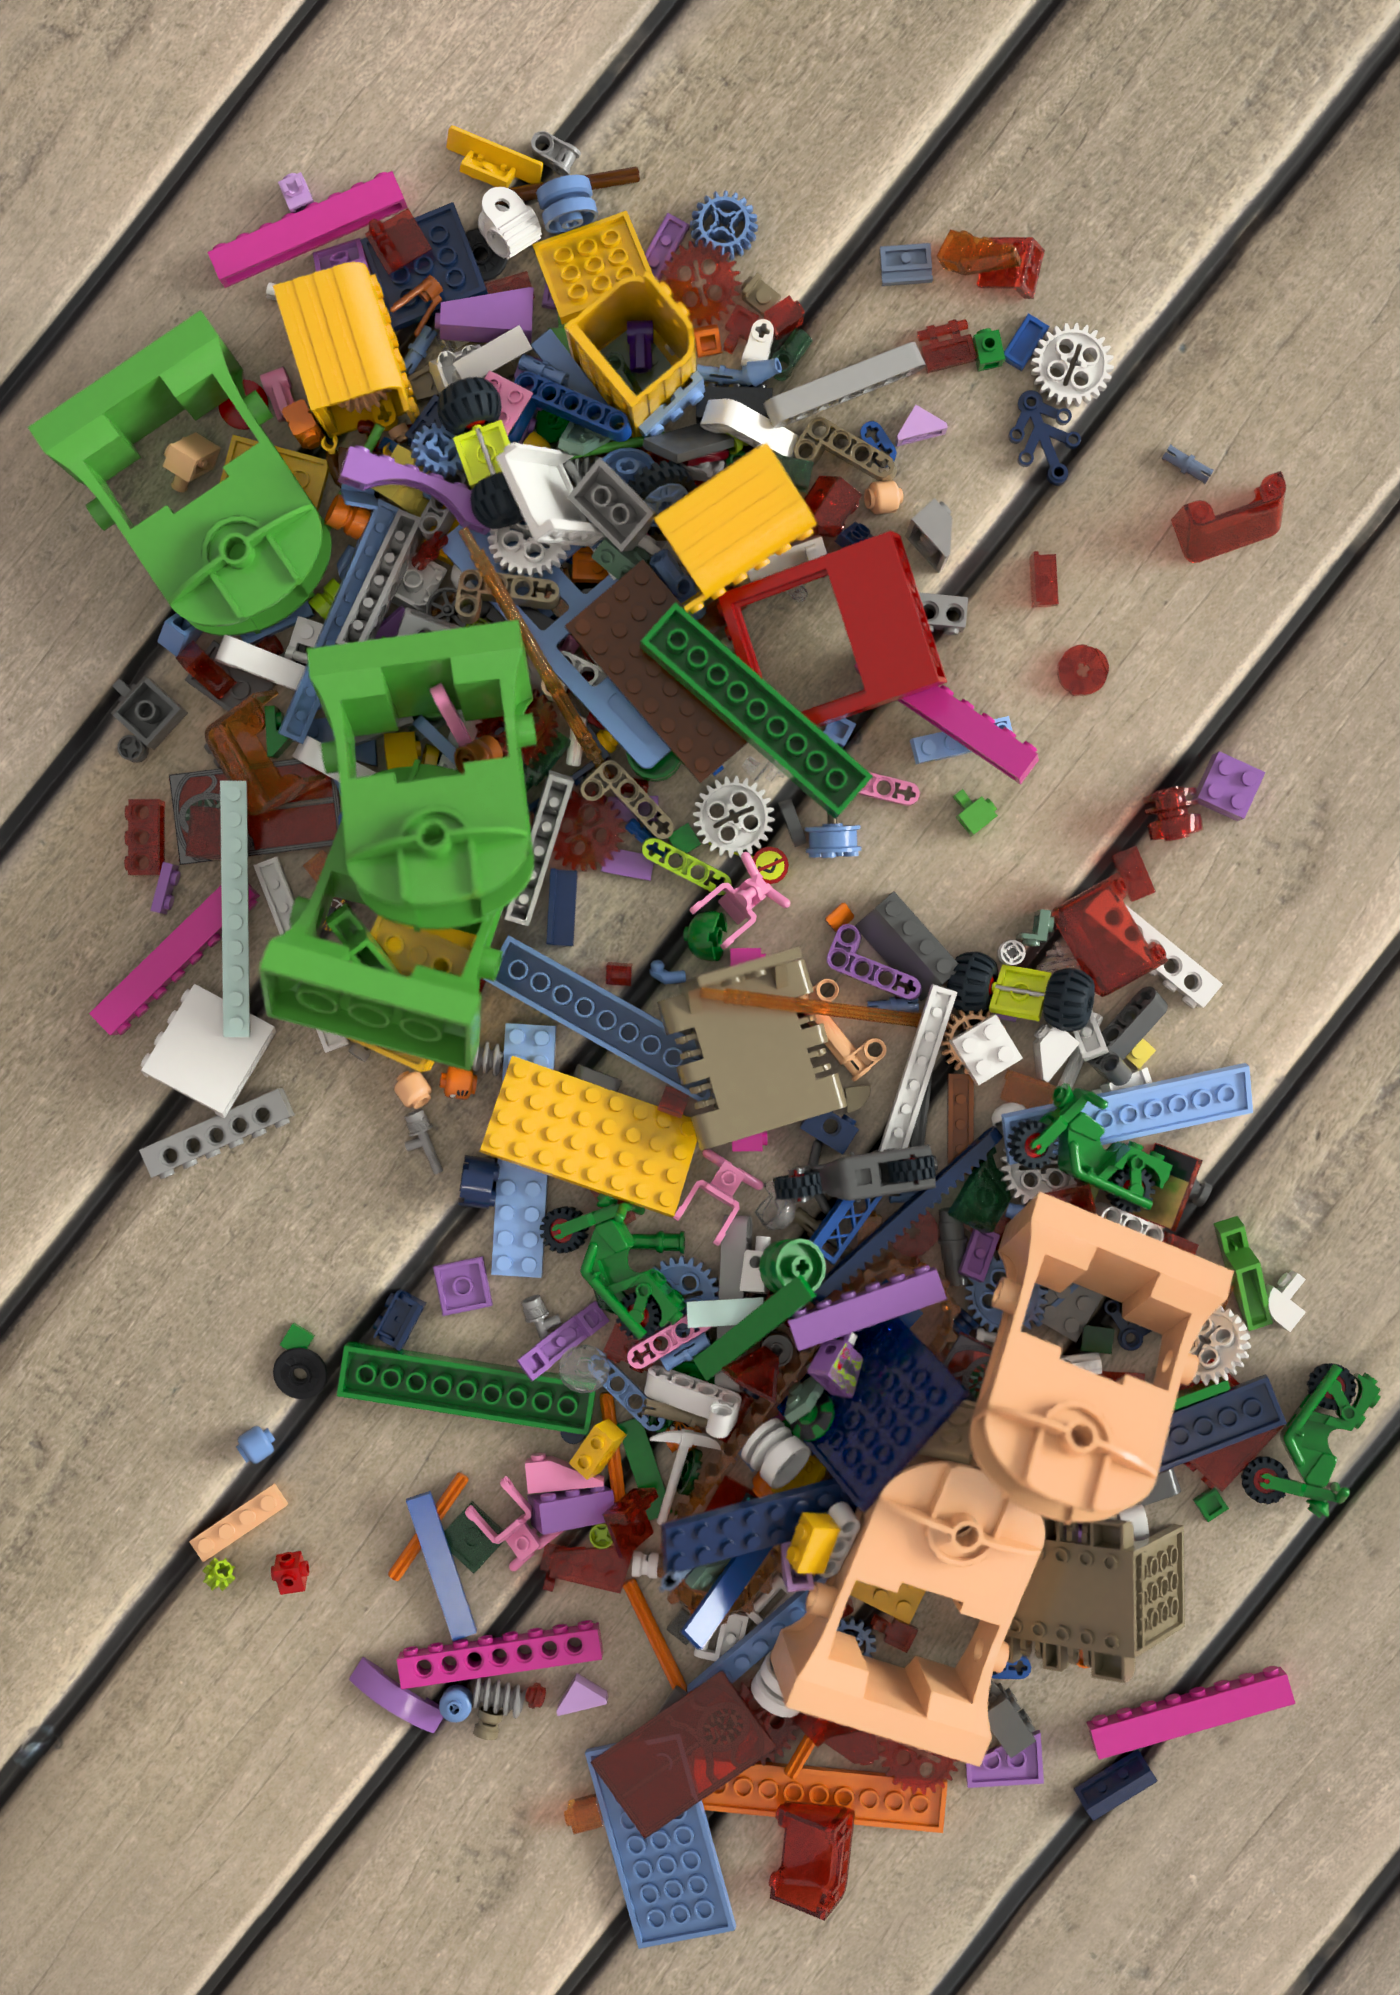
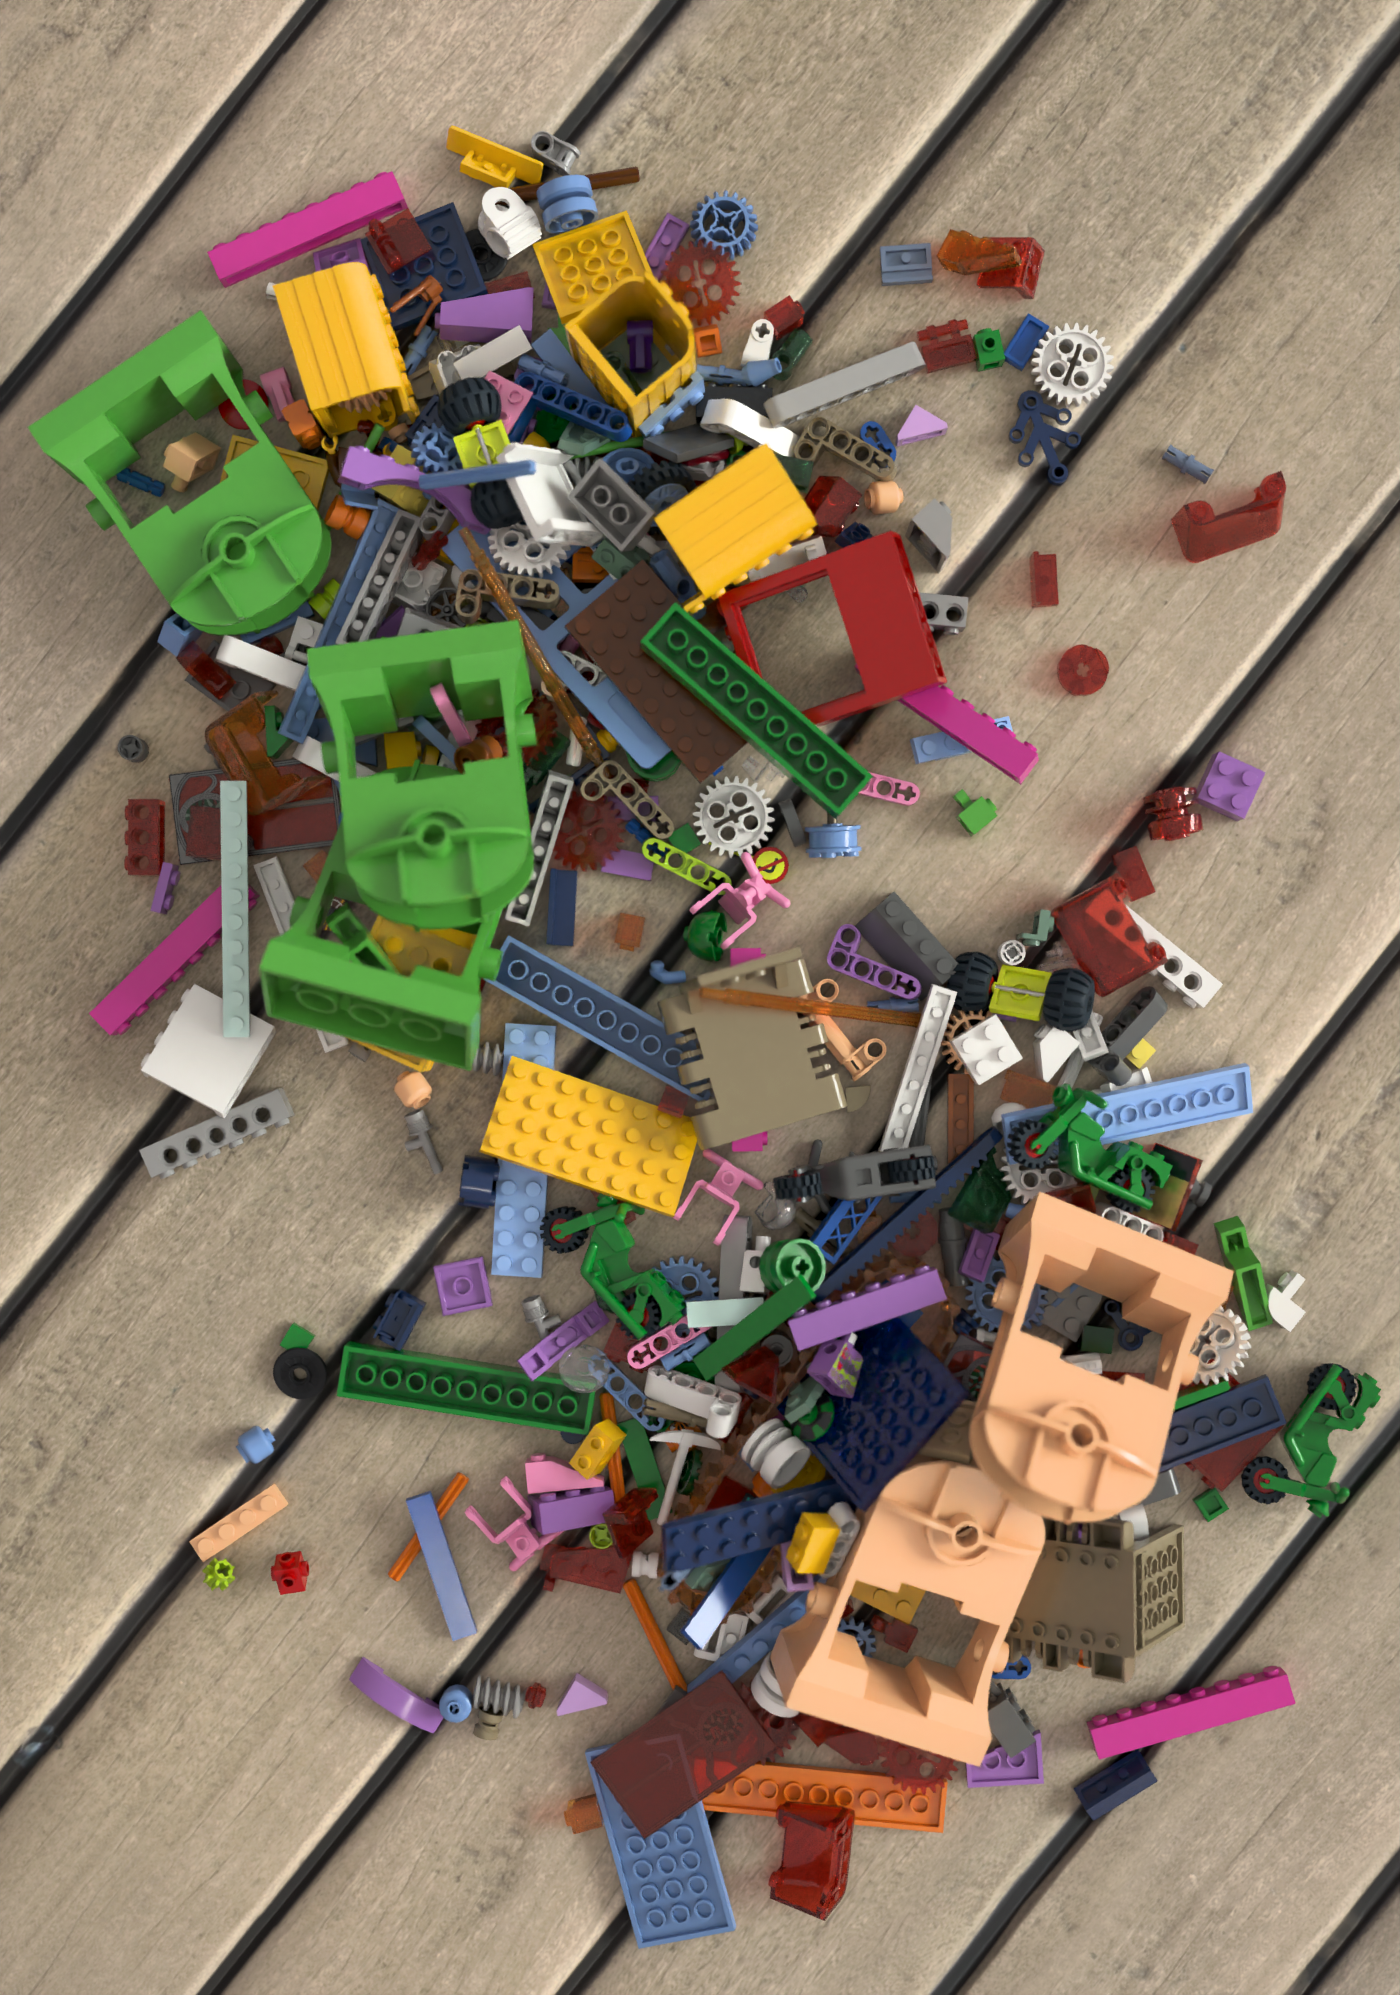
dark grey hinge [111,676,188,750] -> none
lavender brick [278,172,314,213] -> none
medium blue arm [337,544,355,580] -> none
dark pink brick [397,1620,603,1689] -> none
orange head [439,1066,477,1100] -> none
clear green tile [444,1501,504,1574] -> none
dark grey beam [573,1064,622,1092] -> none
clear red slope [606,962,633,986] -> none
green pin [630,1231,685,1254] -> none
clear red plate [723,304,759,355] -> none
dark tan bracket [741,272,781,318] -> none
orange axle [784,1716,829,1780] -> none
dark blue brick [799,1111,859,1155] -> none
medium blue plate [823,718,856,748] -> none
orange slope [825,902,854,933] -> none
none -> blue axle [116,468,166,497]
none -> medium blue axle [418,459,536,490]
none -> clear orange brick [615,913,646,952]

